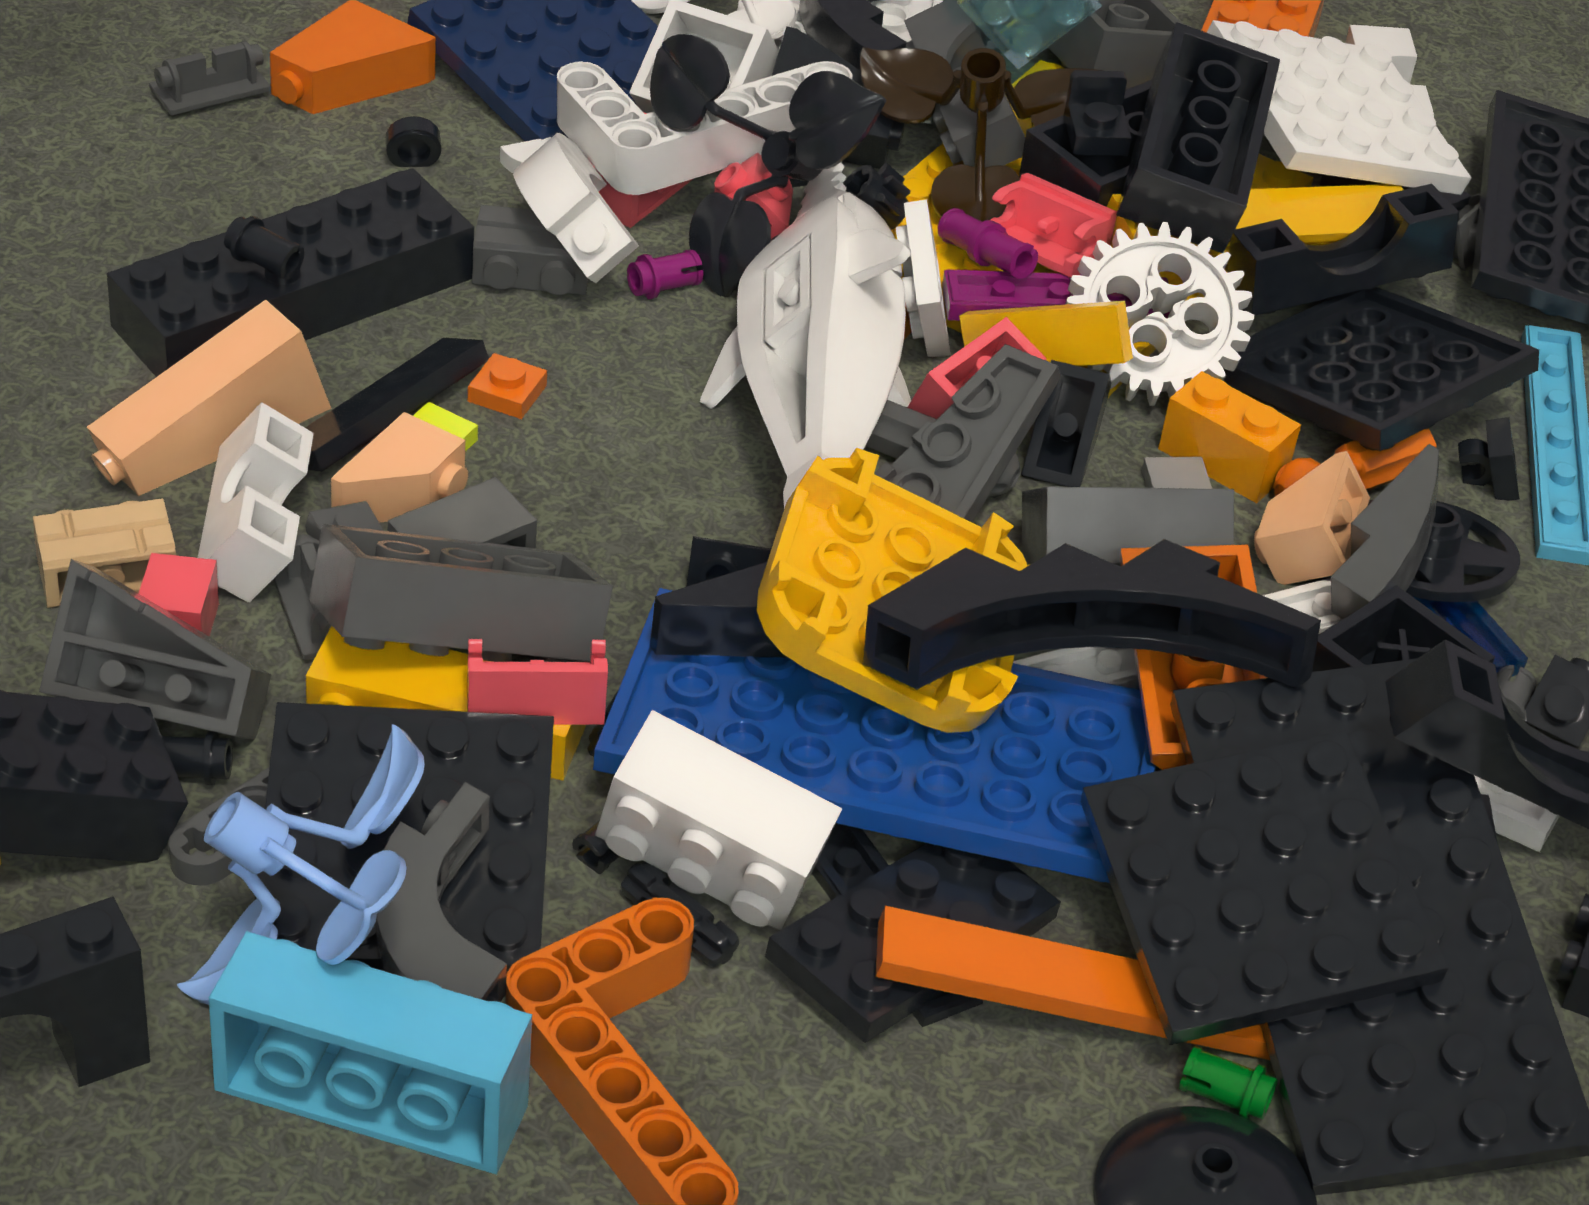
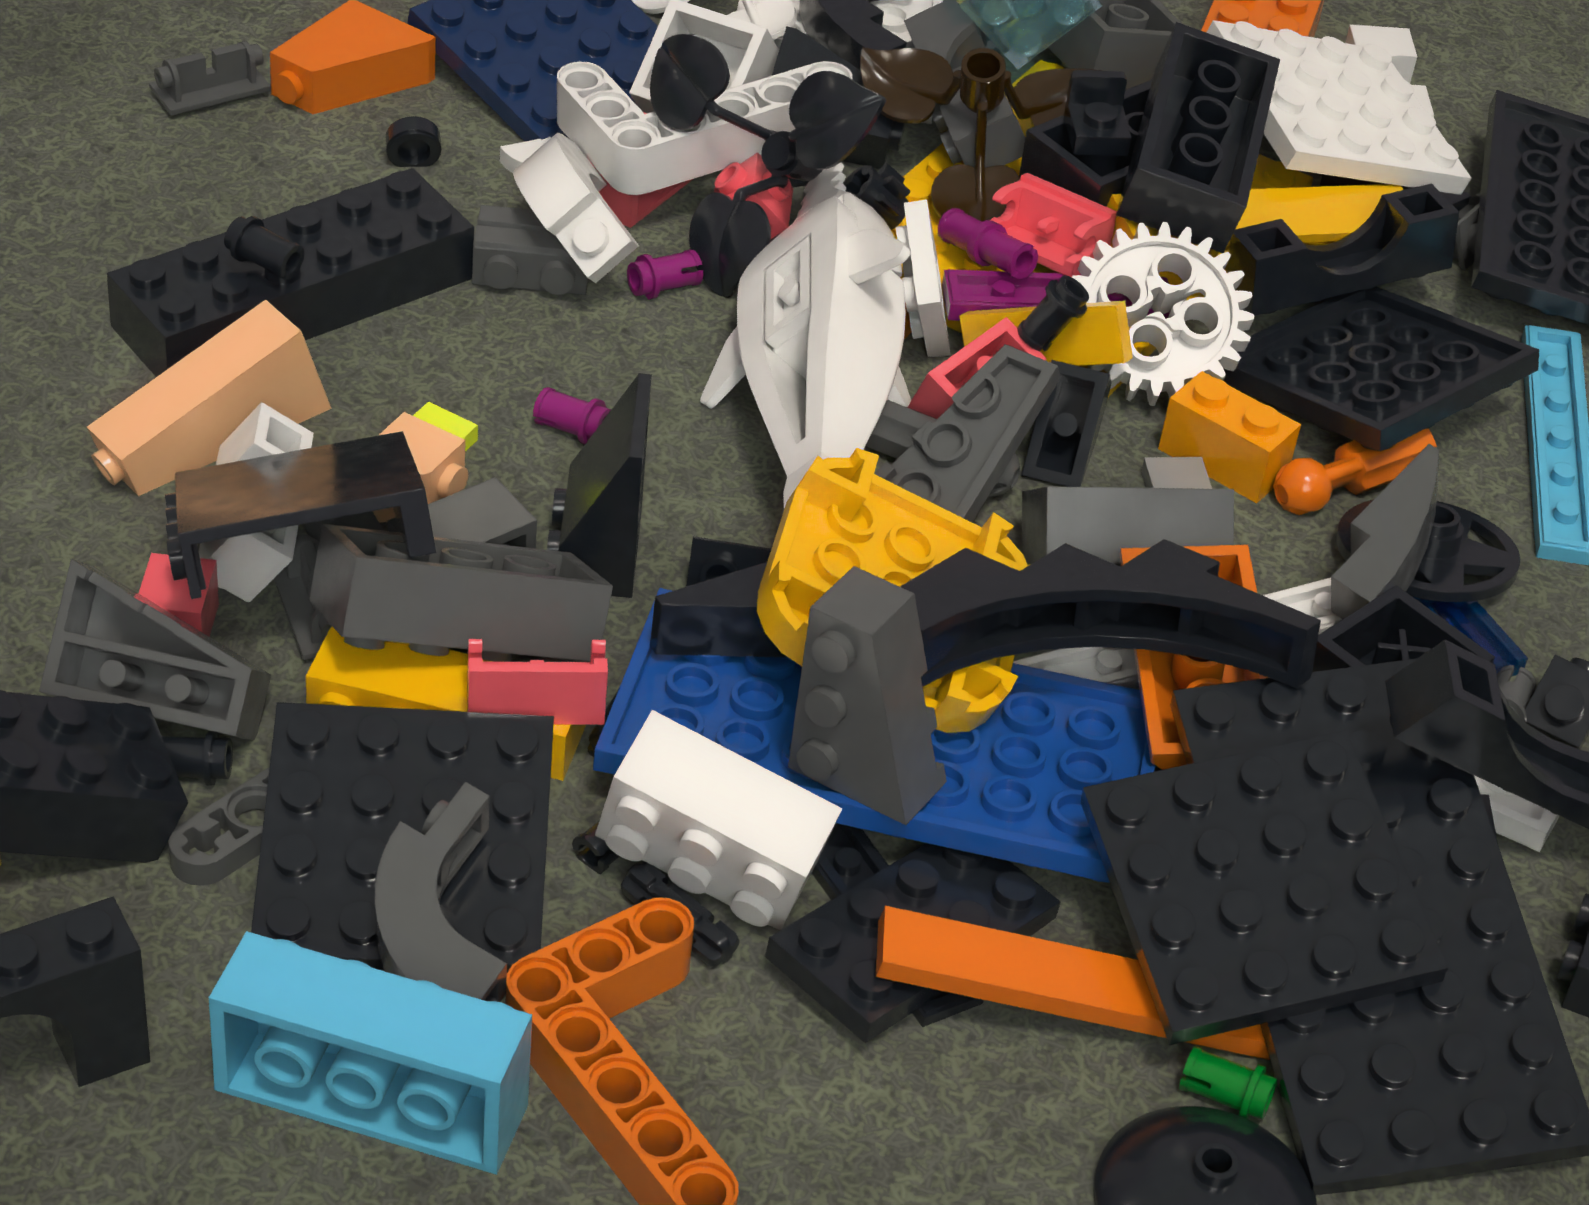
tan brick [33,498,176,608] -> none
light blue plant [177,724,425,1005] -> none
black tile [305,337,489,472] -> none
orange plate [467,353,547,419] -> none
light nougat slope [1254,451,1370,585] -> none
black tile [1458,417,1520,501] -> none
none -> black panel [165,431,436,599]
none -> magenta pin [533,387,611,445]
none -> black slope [547,373,652,598]
none -> dark grey wedge [788,566,947,825]
none -> black pin [1017,276,1089,351]

